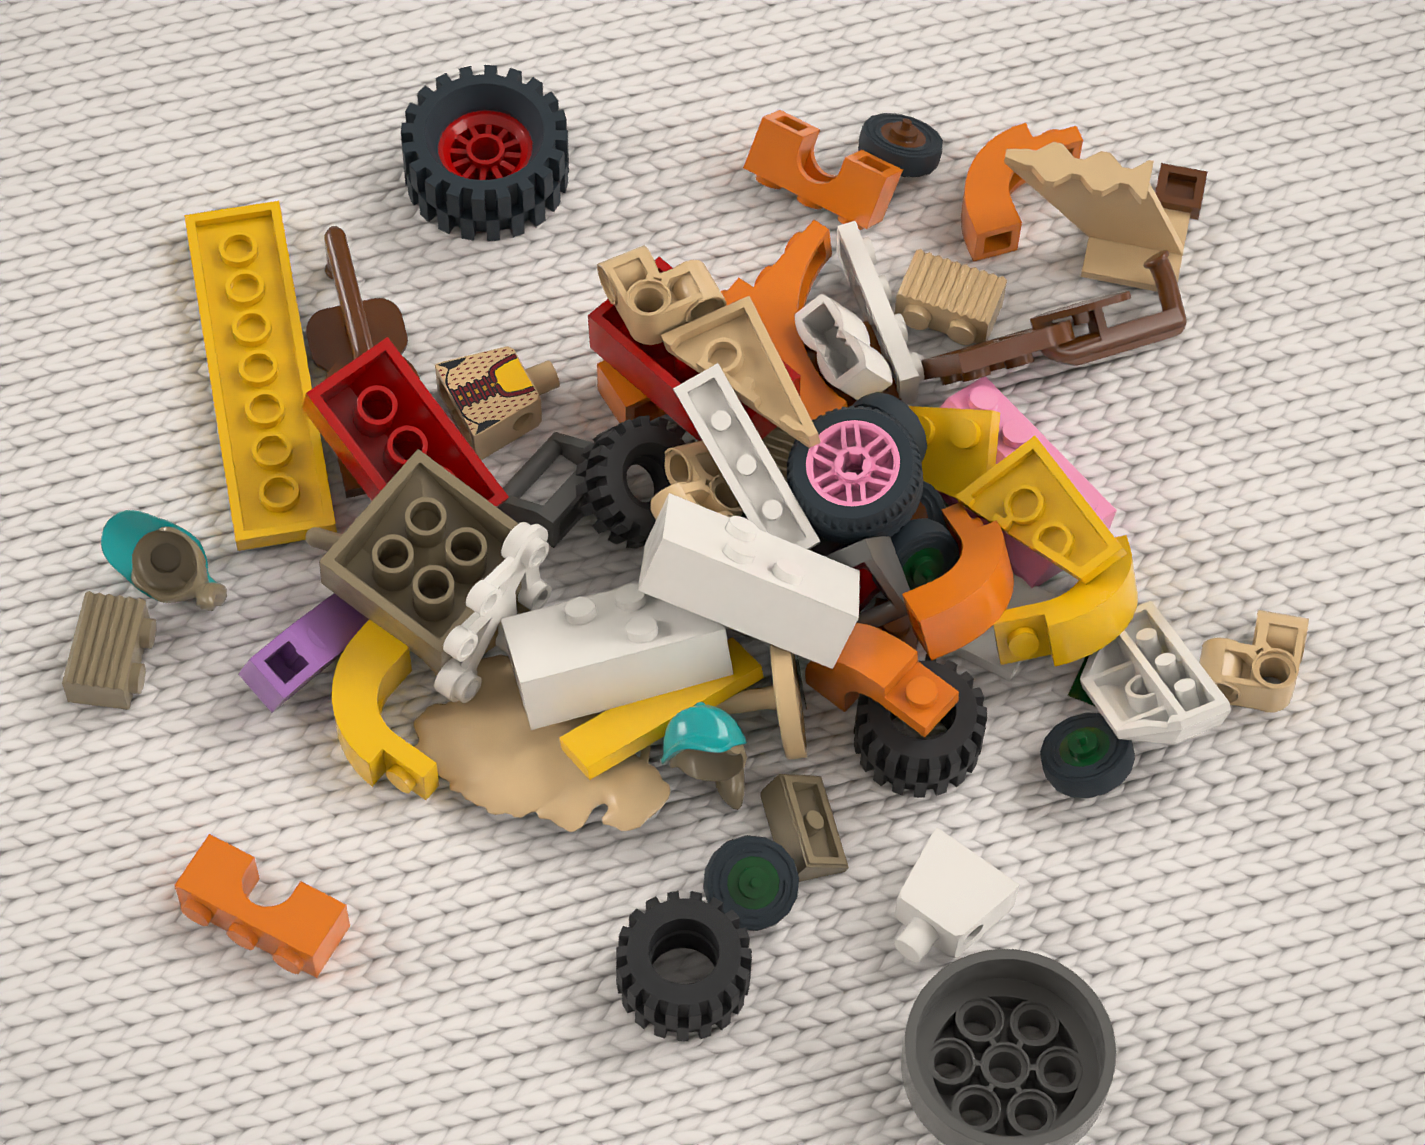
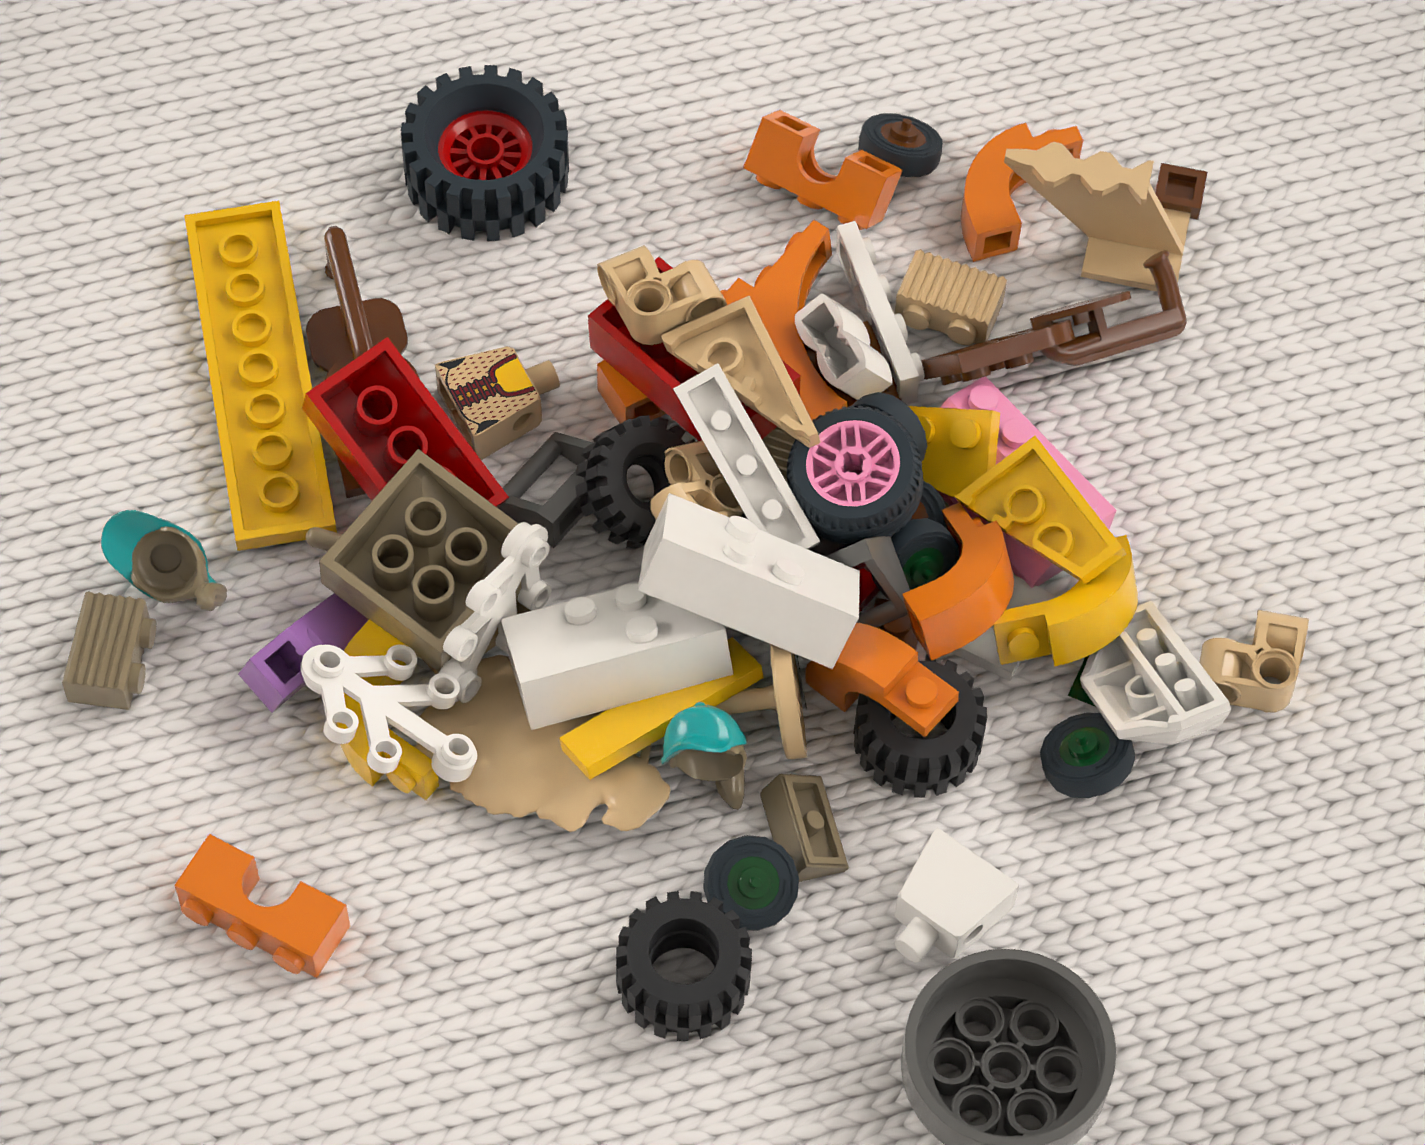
none -> white plant [301,645,477,782]

